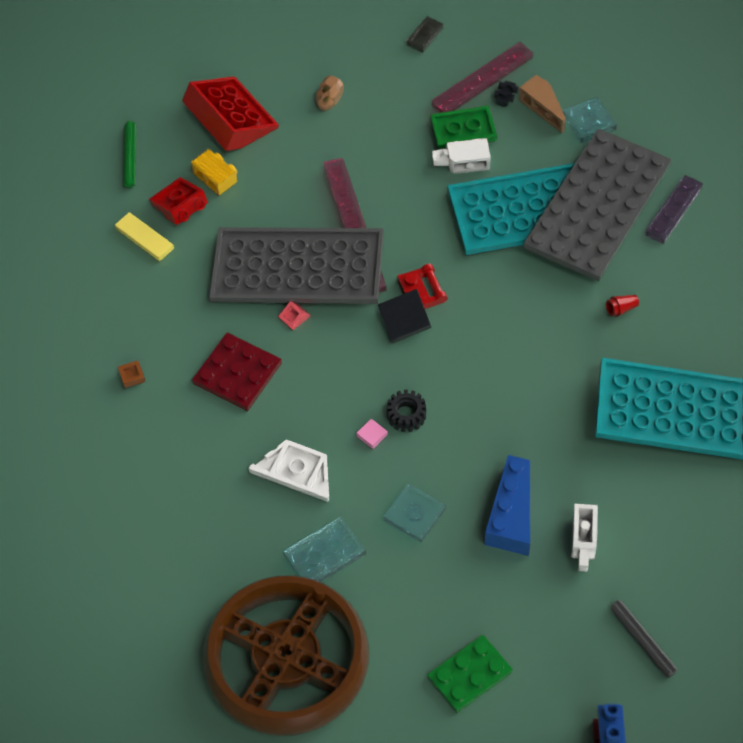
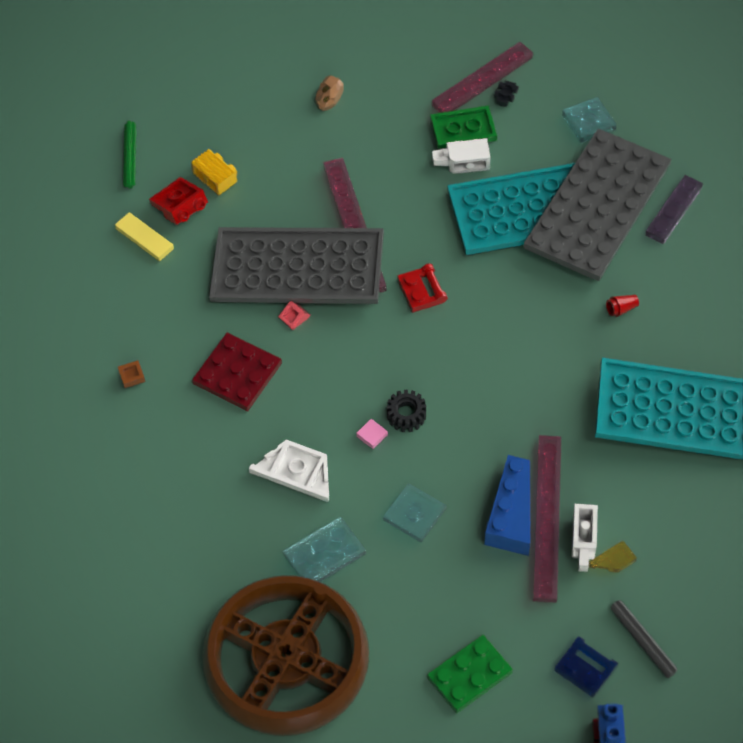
red slope [182,76,279,151] -> none
black tile [377,289,432,343] -> none
clear smoke plate [407,16,443,53] -> none
medium nougat slope [519,75,566,133] -> none
none -> clear pink plate [533,435,561,603]
none -> clear blue plate [554,636,619,698]
none -> clear yellow tile [589,541,637,573]

